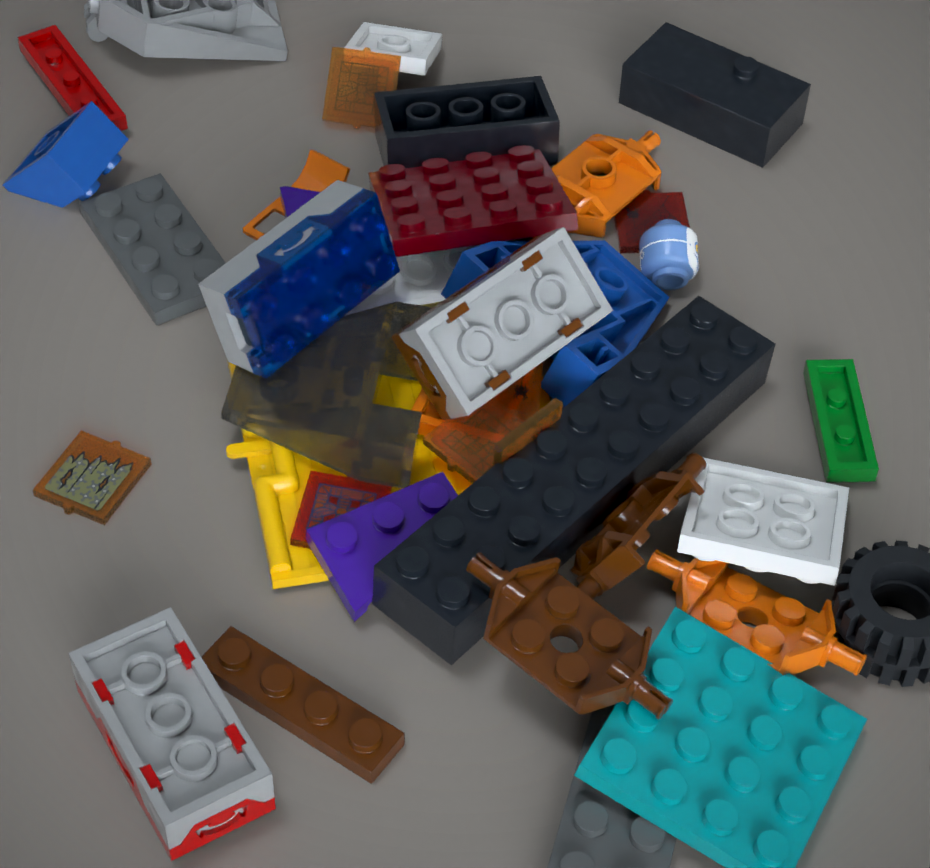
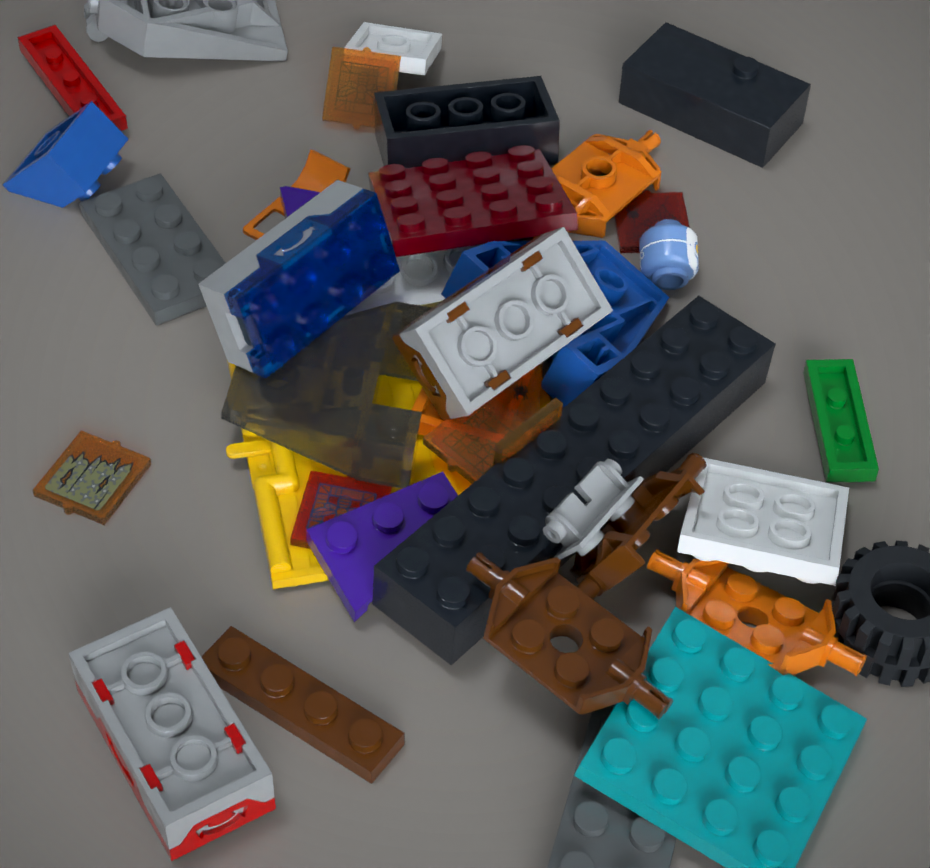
none -> light grey hinge [543,459,644,559]

